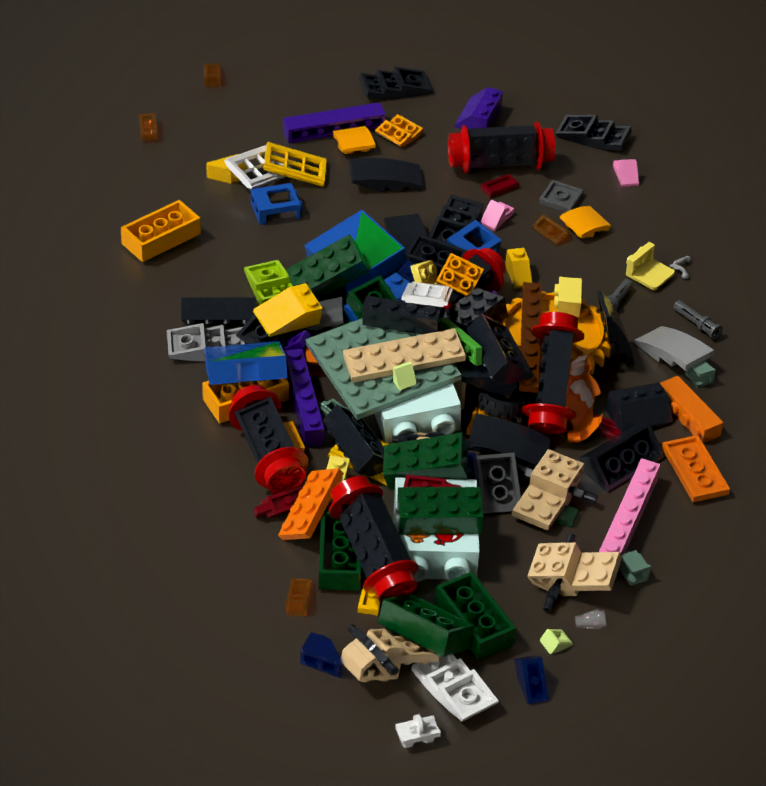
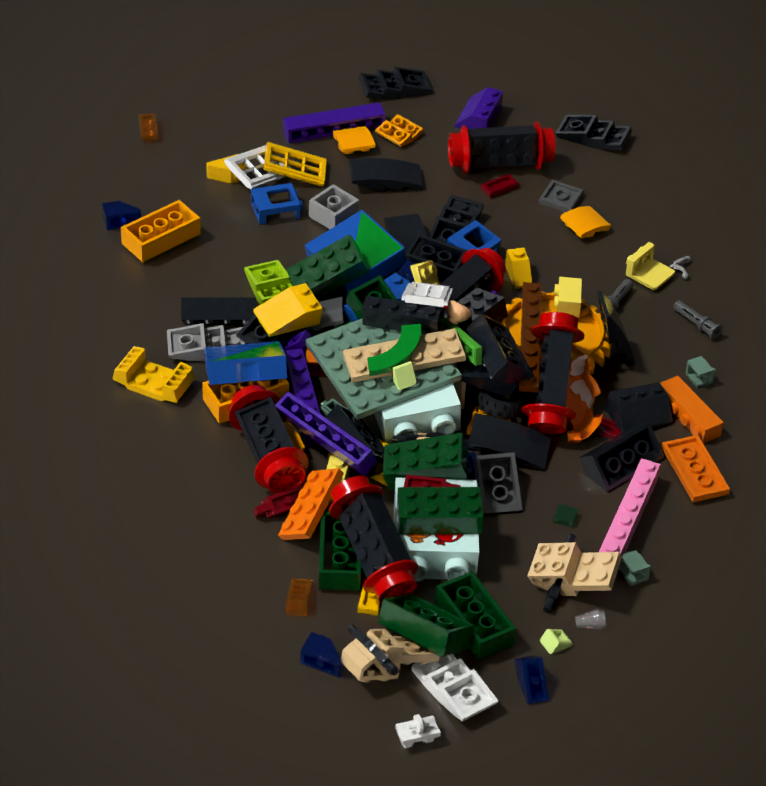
clear orange slope [204,64,221,86] -> none
light orange slope [436,253,484,296] -> none
bright pink slope [480,200,514,231] -> none
tan piece [512,449,598,530] -> none
clear orange slope [532,214,571,245] -> none
bright pink slope [613,159,639,187] -> none
light grey slope [634,326,714,371] -> none
none -> clear blue slope [102,201,141,230]
none -> yellow plate [113,346,195,403]
none -> dark purple brick [275,392,377,476]
none -> light grey brick [309,184,359,229]
none -> green tile [367,324,421,376]
none -> light nougat brick [447,300,472,325]

